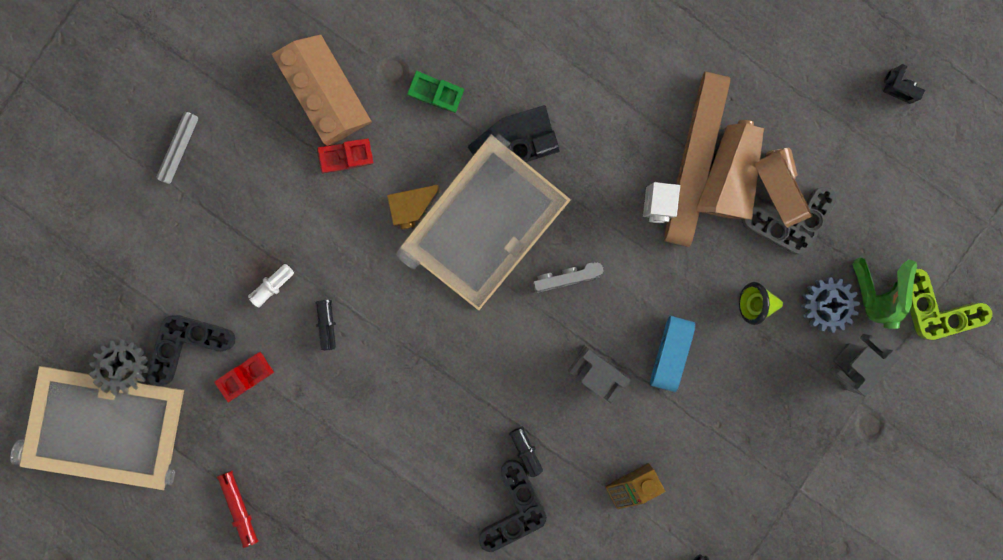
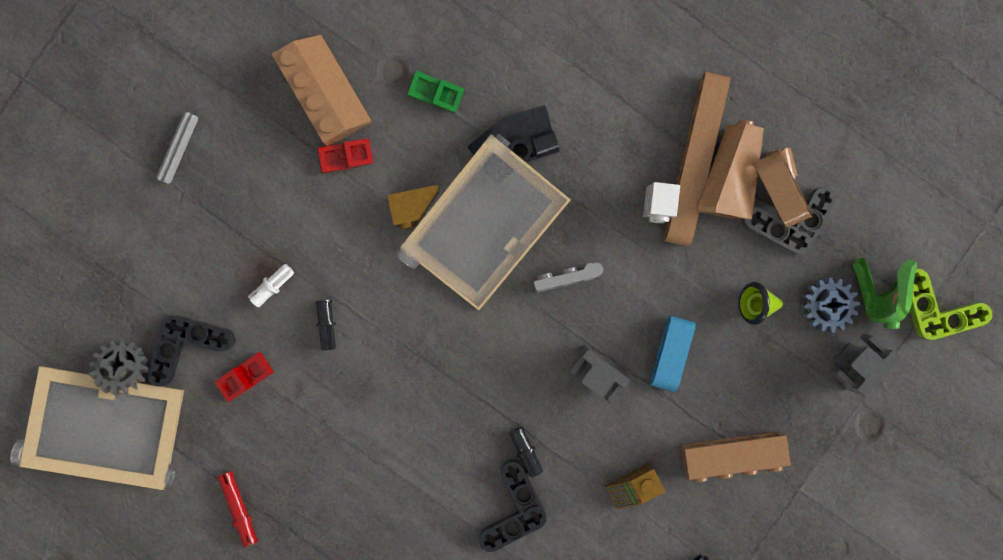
black bracket [883,64,925,104] -> none
none -> medium nougat brick [680,431,791,482]

